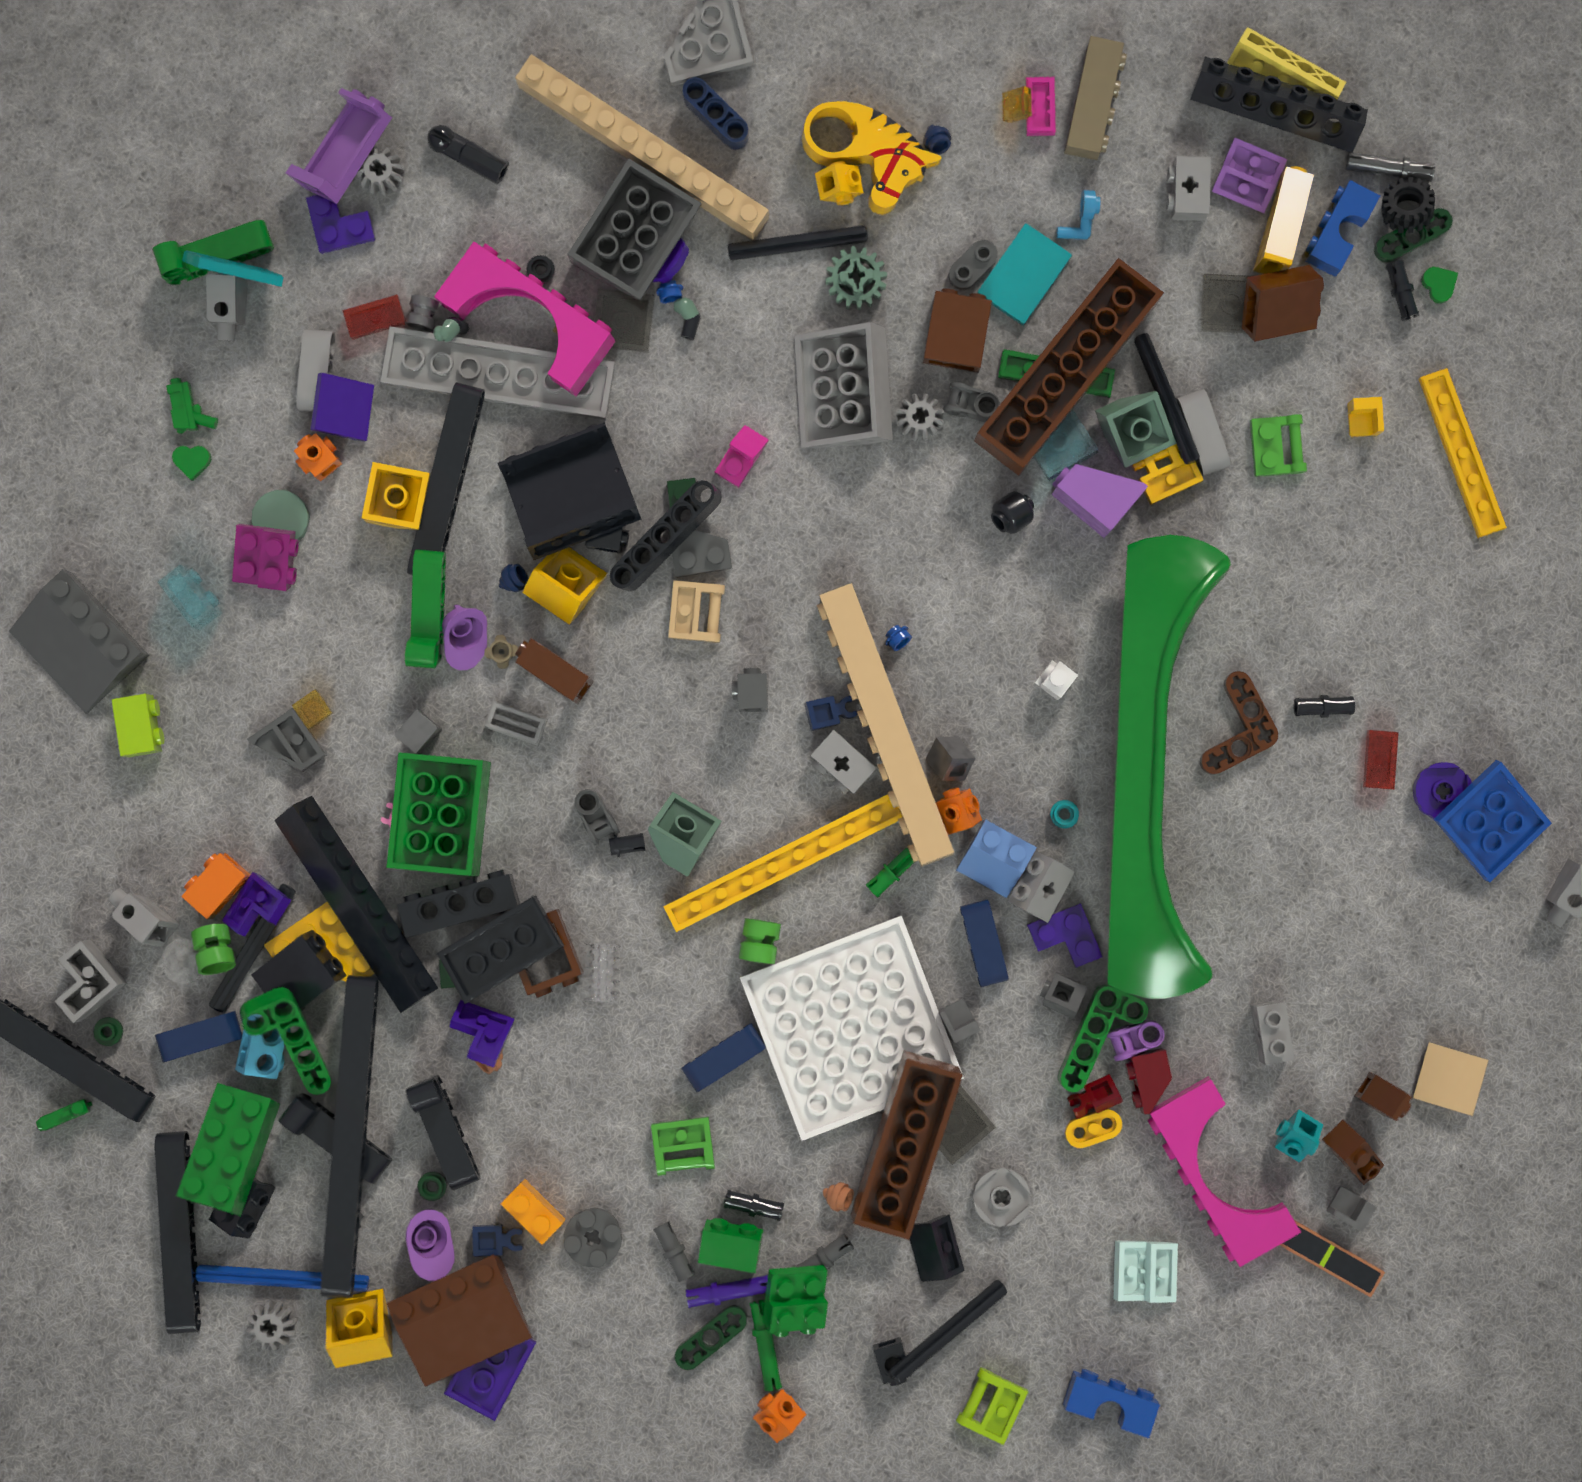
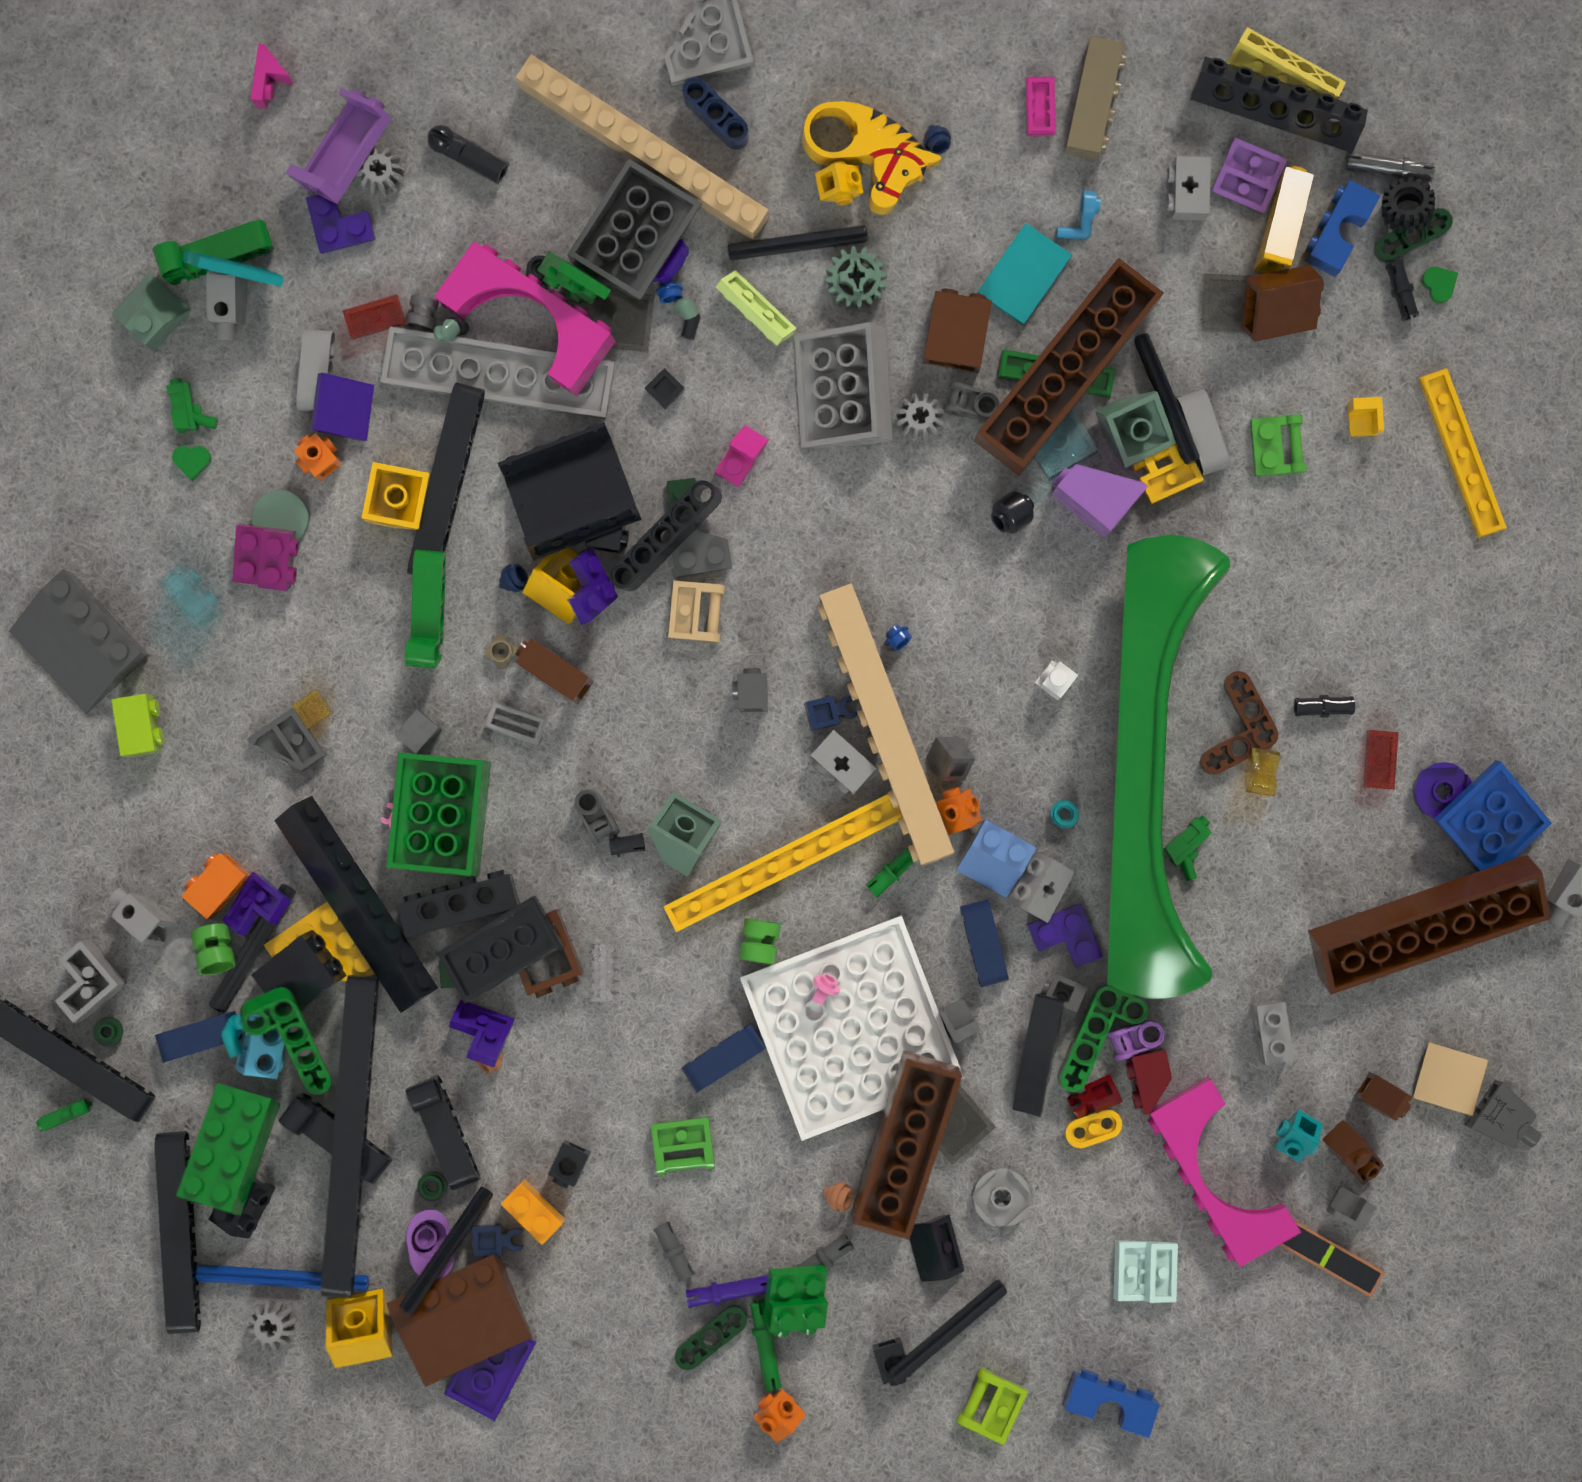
medium lavender piece [442,605,487,670] -> none
dark grey plate [564,1208,622,1268] -> none
green brick [698,1218,764,1273] -> none
black pin [723,1189,784,1221] -> none
dark grey plate [949,240,998,290] -> none
clear yellow plate [1002,86,1032,123] -> none
none -> sand green slope [112,272,192,352]
none -> teal arm [221,1014,243,1058]
none -> dark pink slope [251,43,294,109]
none -> black axle [399,1187,493,1315]
none -> green plate [538,251,611,304]
none -> black brick [548,1140,591,1188]
none -> dark purple plate [568,547,618,625]
none -> black plate [645,368,685,410]
none -> yellowish green plate [716,270,797,346]
none -> bright pink plate [812,974,840,1006]
none -> black slope [1012,994,1065,1117]
none -> green piece [1163,815,1212,881]
none -> clear yellow panel [1244,748,1281,797]
none -> reddish brown brick [1308,855,1550,995]
none -> dark grey torso [1465,1080,1542,1148]

